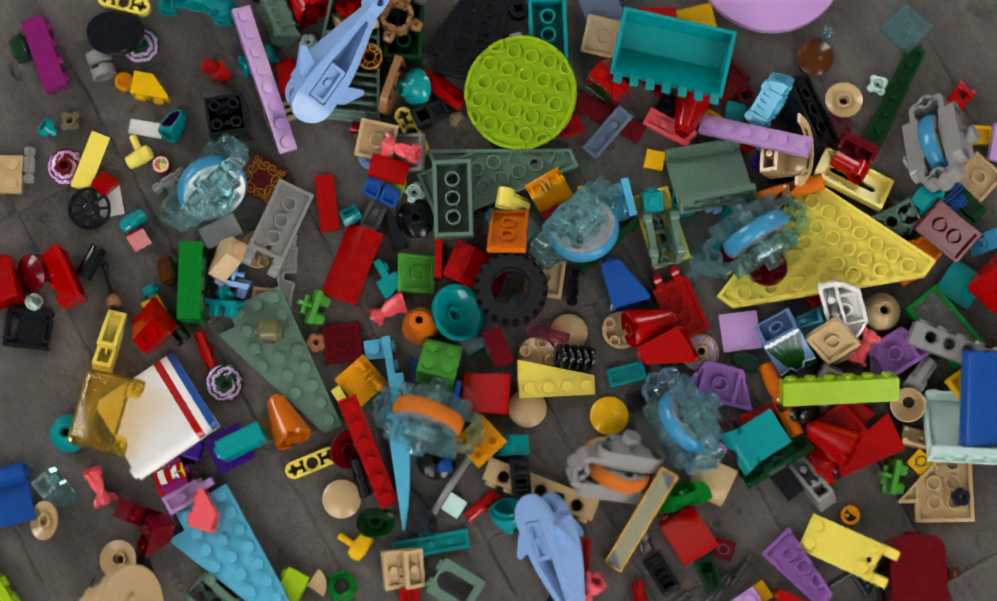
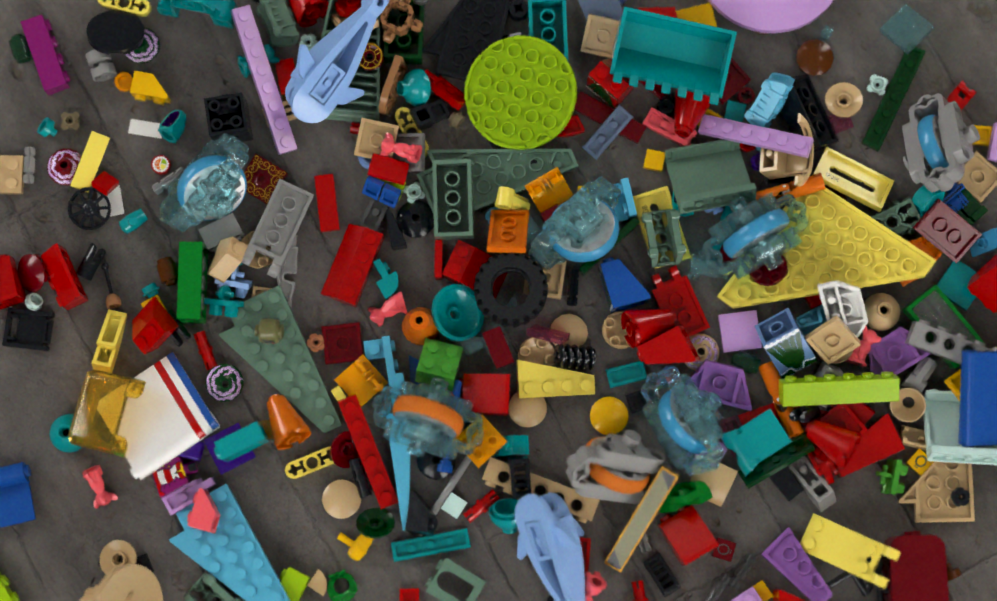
tan dish [30,501,58,540] -> none
clear light blue slope [31,467,79,509] -> none
dark red slope [113,497,163,527] -> none
light yellow piece [125,134,154,169] -> none
tile [125,226,152,252] -> none
dark red slope [137,513,175,558] -> none
red hips [201,58,232,85] -> none
bright green hips [297,290,331,325] -> none
teal plate [338,204,362,226] -> none
tan slope [381,548,425,591] -> none
bright green tile [397,253,435,295] -> none
teal brick [640,187,664,213] -> none
clear green slope [693,553,726,595] -> none
red piece [829,150,870,184] -> none
dark red hinge [835,130,880,165] -> none
light orange tile [839,505,860,525] -> none

